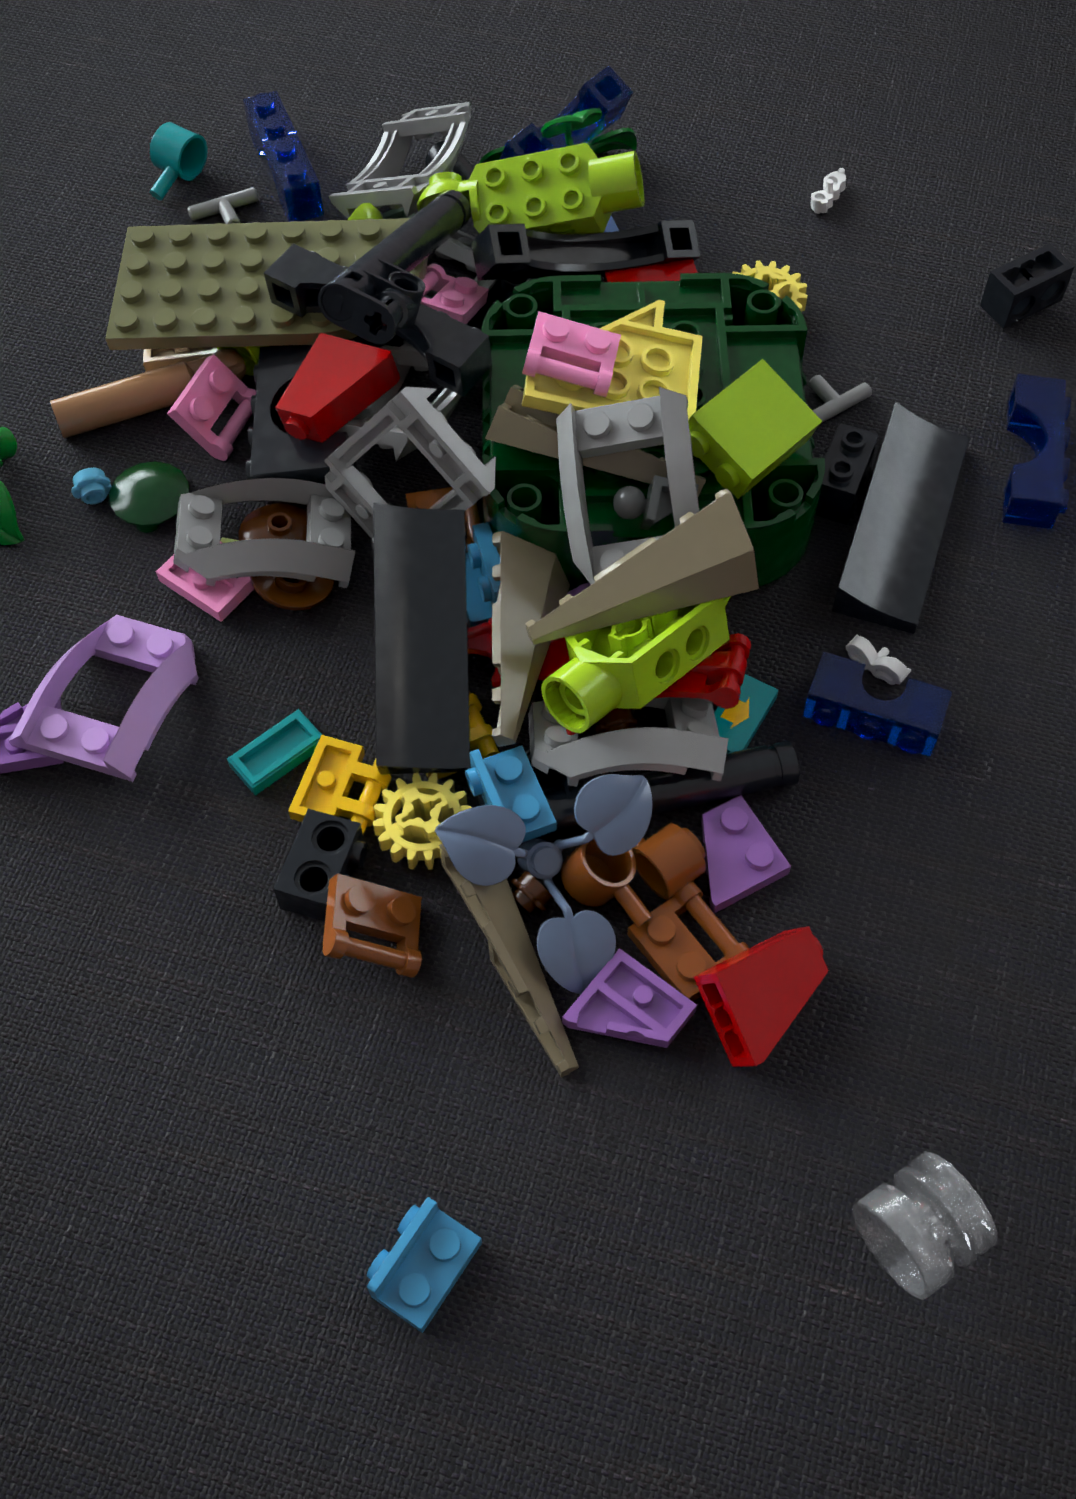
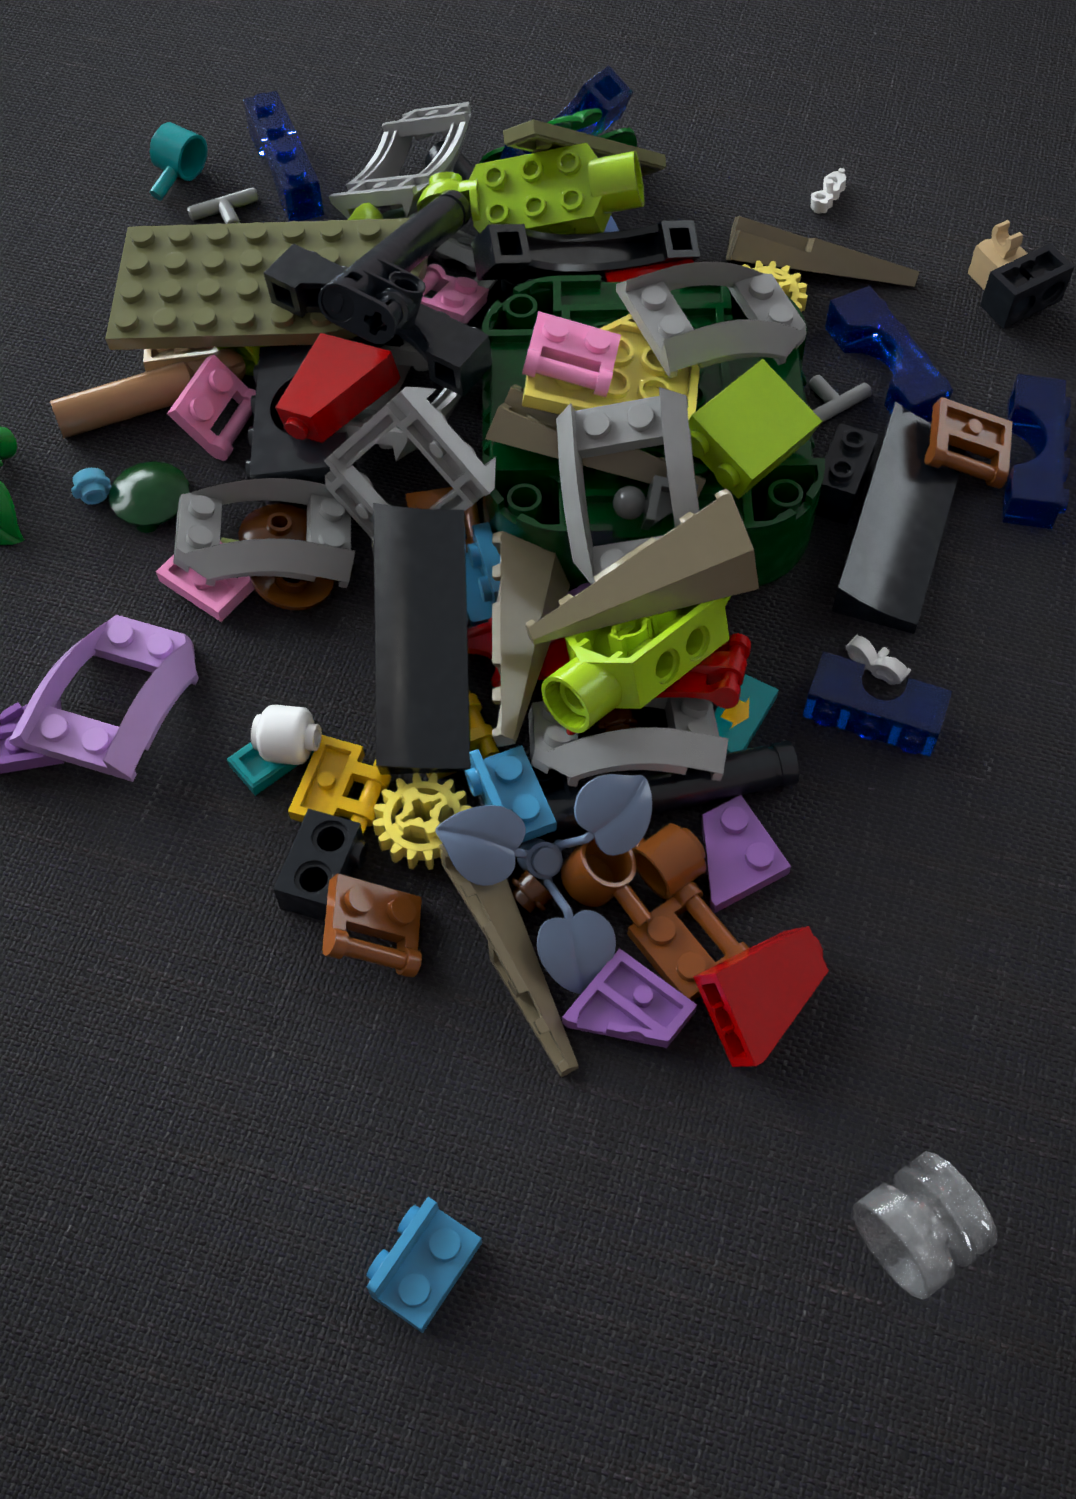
none -> white head [251,705,322,765]
none -> olive tile [503,119,666,176]
none -> light grey wedge [616,262,806,378]
none -> dark tan wedge [726,216,920,287]
none -> clear blue arch [825,286,953,422]
none -> dark orange plate [924,397,1013,489]
none -> tan brick [968,220,1028,290]

